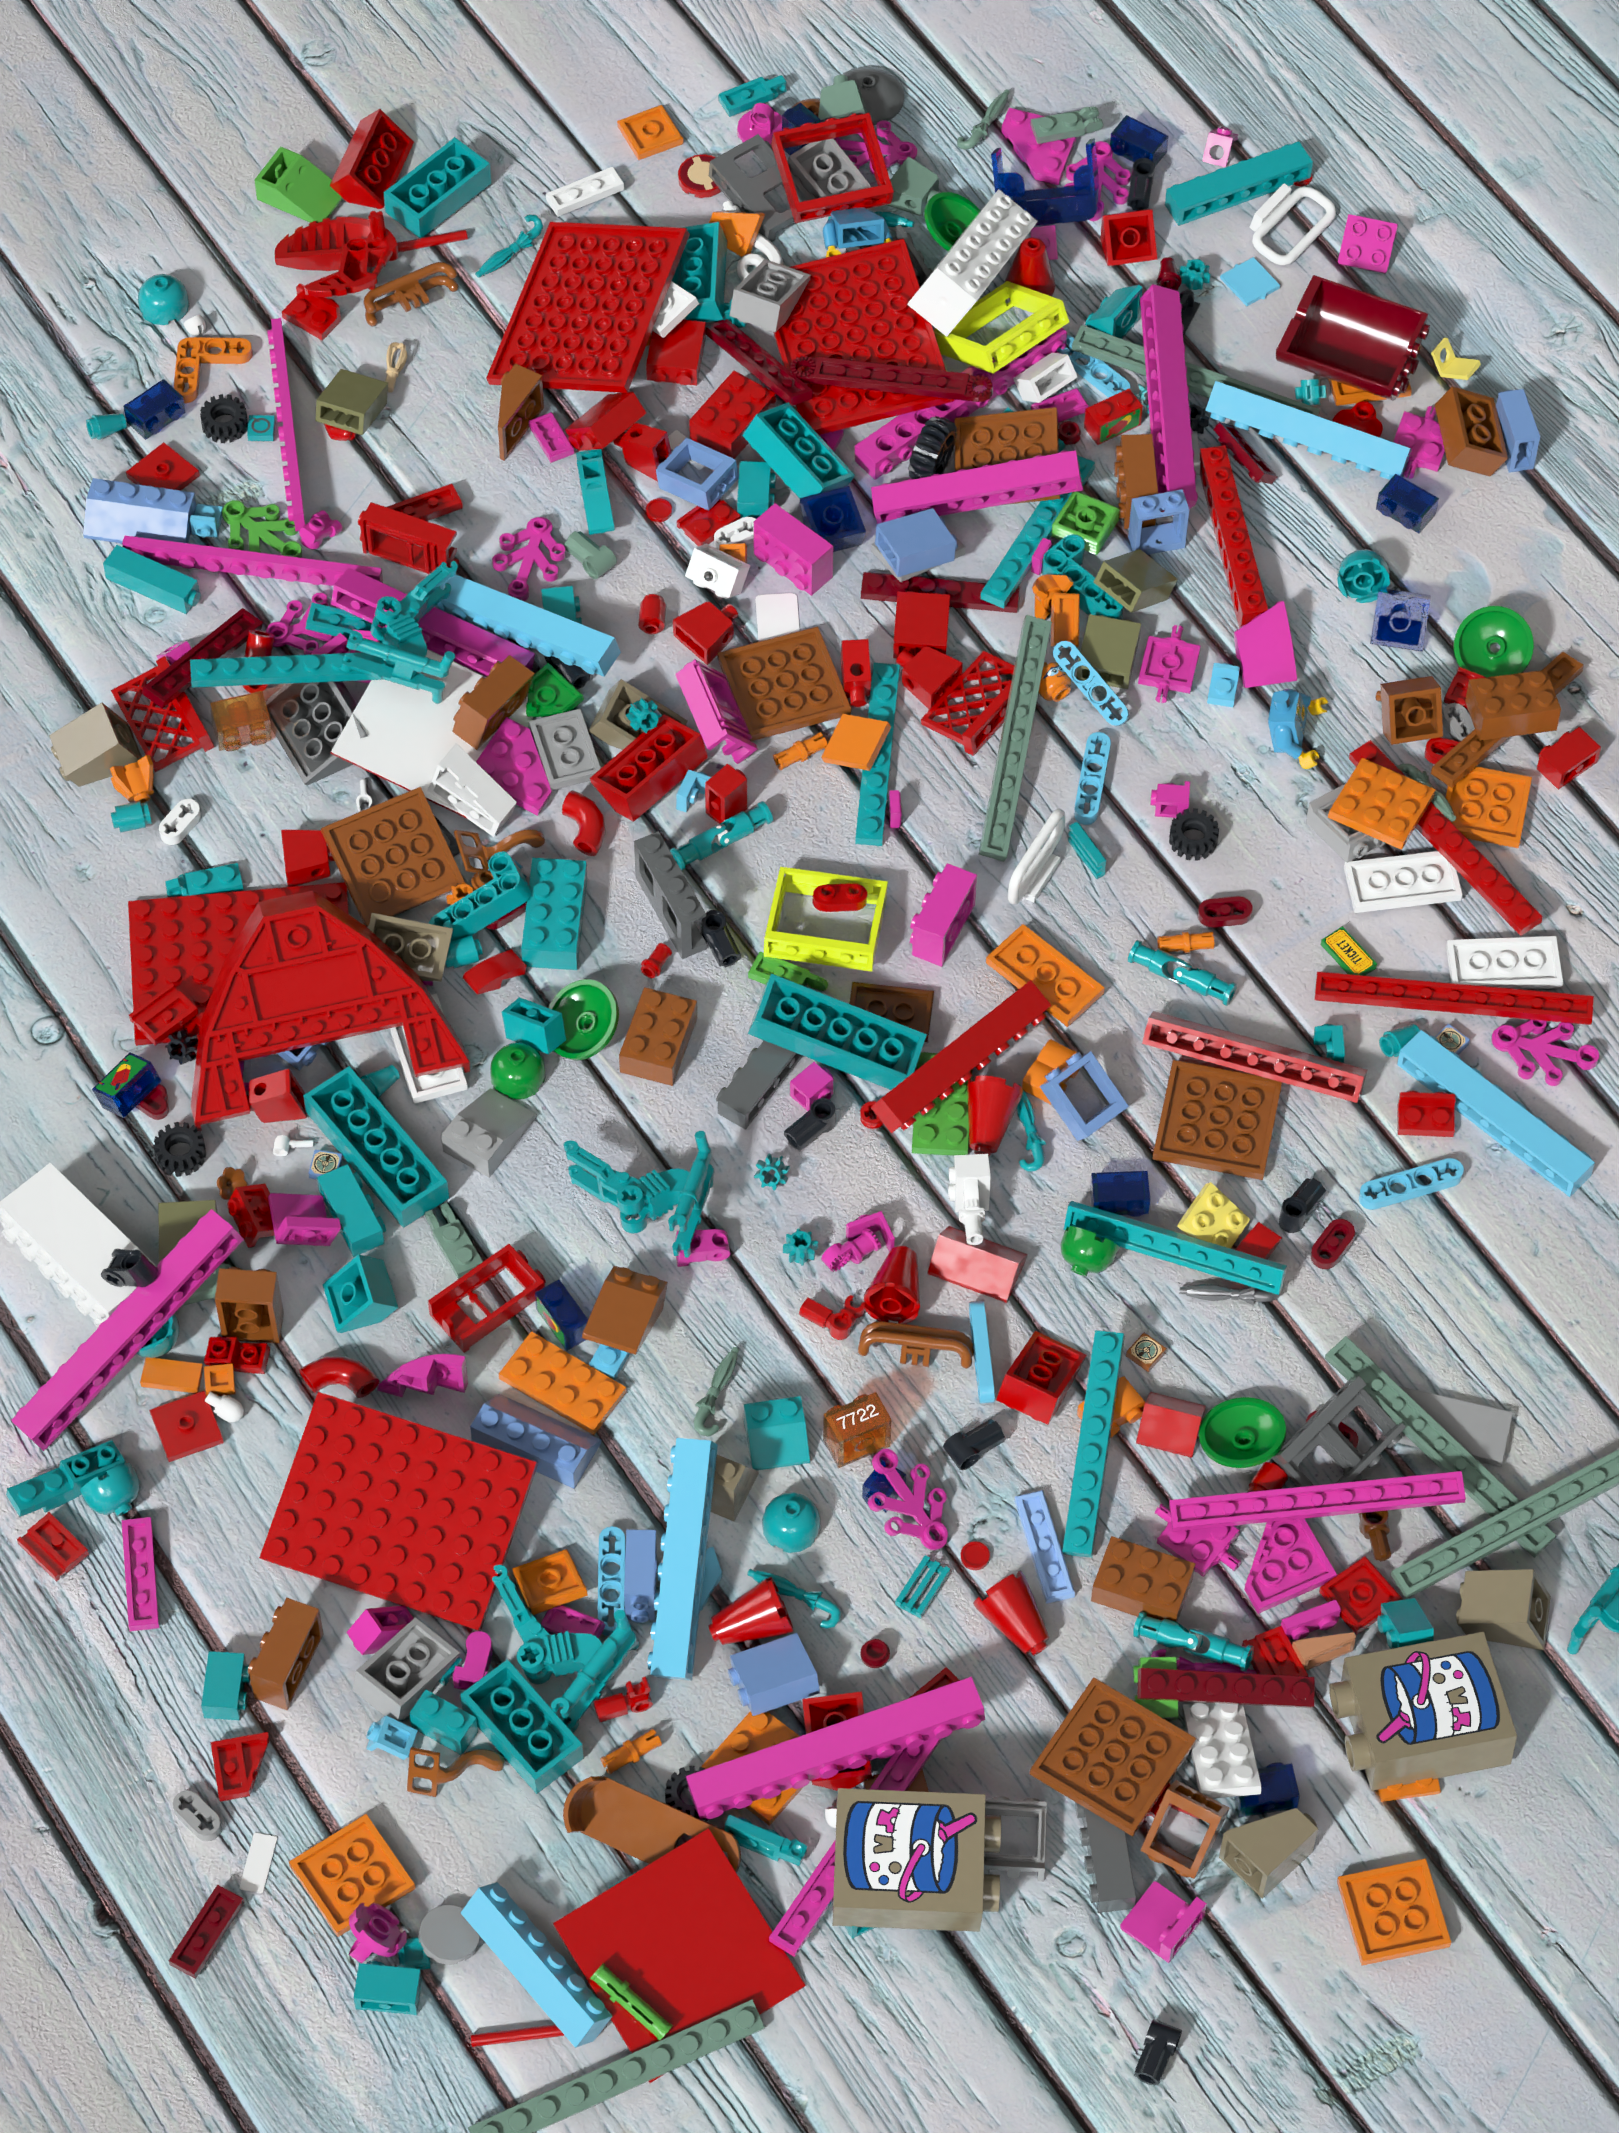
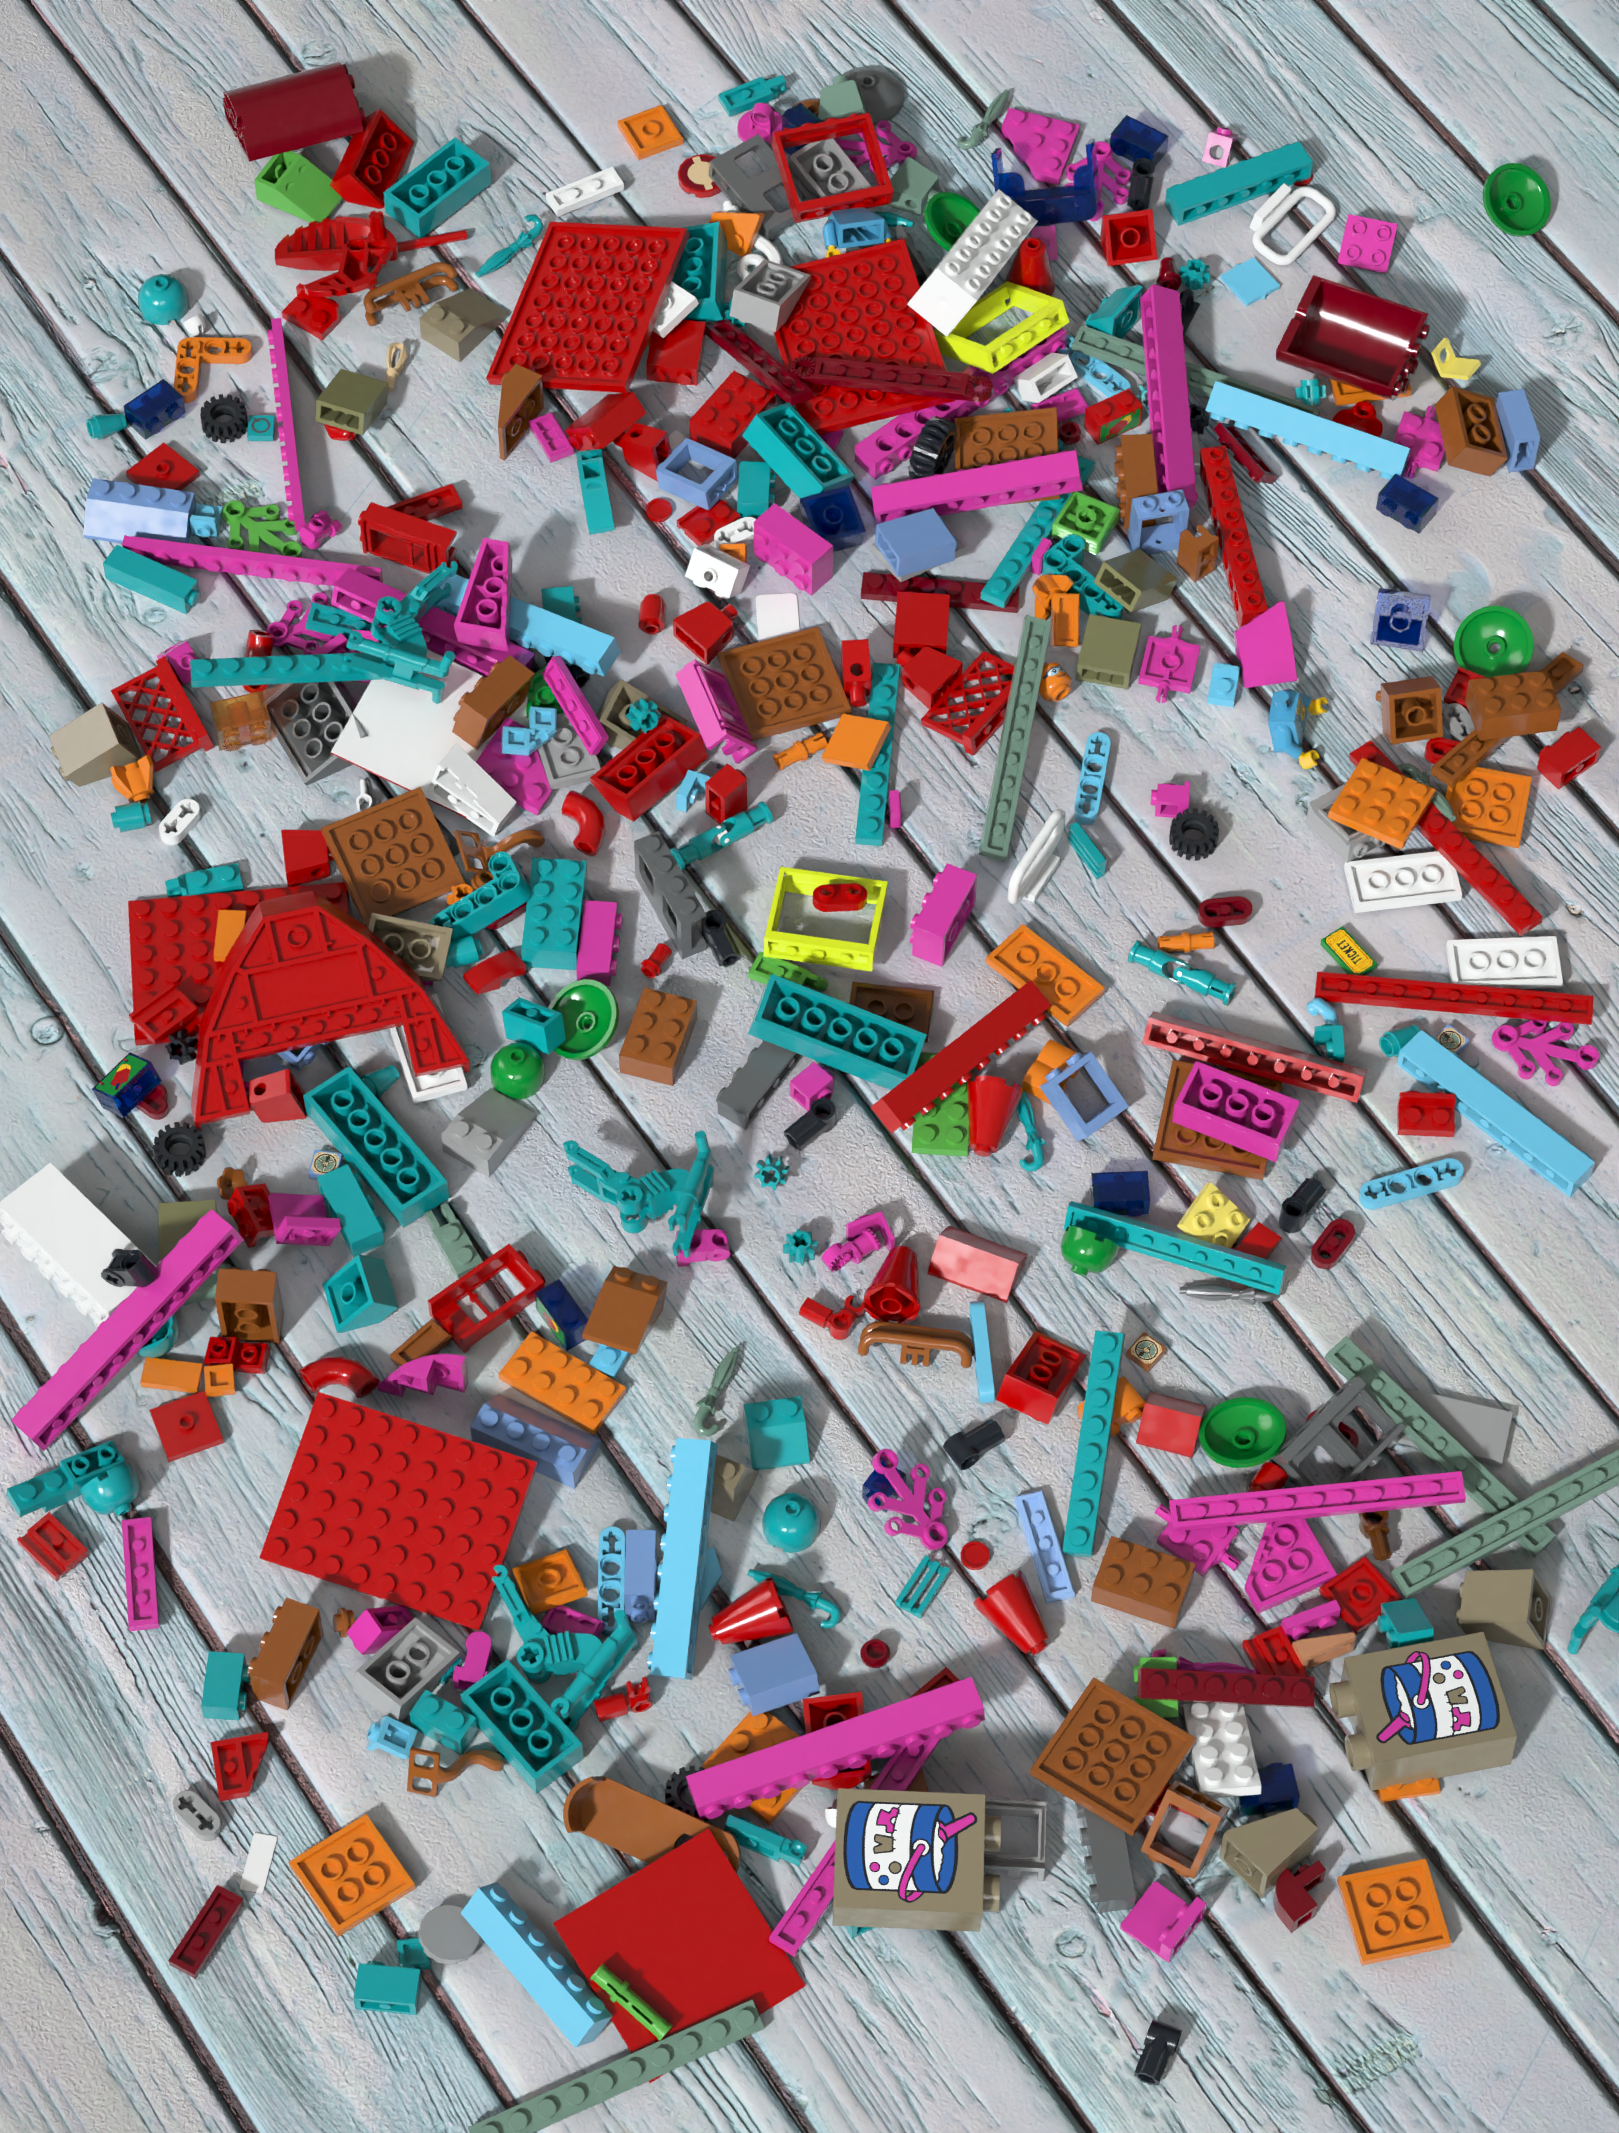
dark red plate [142,608,263,709] -> none
white cylinder [205,1391,244,1423] -> none
white hand [273,1135,313,1156] -> none
dark pink tile [348,1903,407,1963] -> none
red bar [471,2024,564,2047] -> none
dark pink plant [492,517,566,602] -> none
sand green piece [564,531,617,579] -> none
orange pin [600,1728,662,1775] -> none
clear orange brick [823,1392,892,1468] -> none
red bush [860,1101,883,1129] -> none
white brick [948,1154,990,1245] -> none
sand green hinge [1030,106,1103,144] -> none
medium azure beam [1053,641,1129,726] -> none
teal piece [1133,1611,1254,1672] -> none
teal cylinder [1337,549,1390,603] -> none
none -> orange tile [214,910,247,962]
none -> dark red cylinder [223,62,366,162]
none -> dark orange plate [333,1608,355,1638]
none -> dark orange tile [390,1319,452,1367]
none -> dark tan slope [419,288,509,362]
none -> dark pink wedge [454,538,513,652]
none -> medium azure tile [502,706,557,756]
none -> dark pink tile [542,656,609,755]
none -> dark pink brick [576,900,622,986]
none -> dark pink brick [1172,1061,1300,1162]
none -> dark orange hinge [1177,525,1219,582]
none -> dark red brick [1273,1860,1326,1933]
none -> medium azure arm [1307,997,1340,1025]
none -> green dish [1483,163,1551,237]

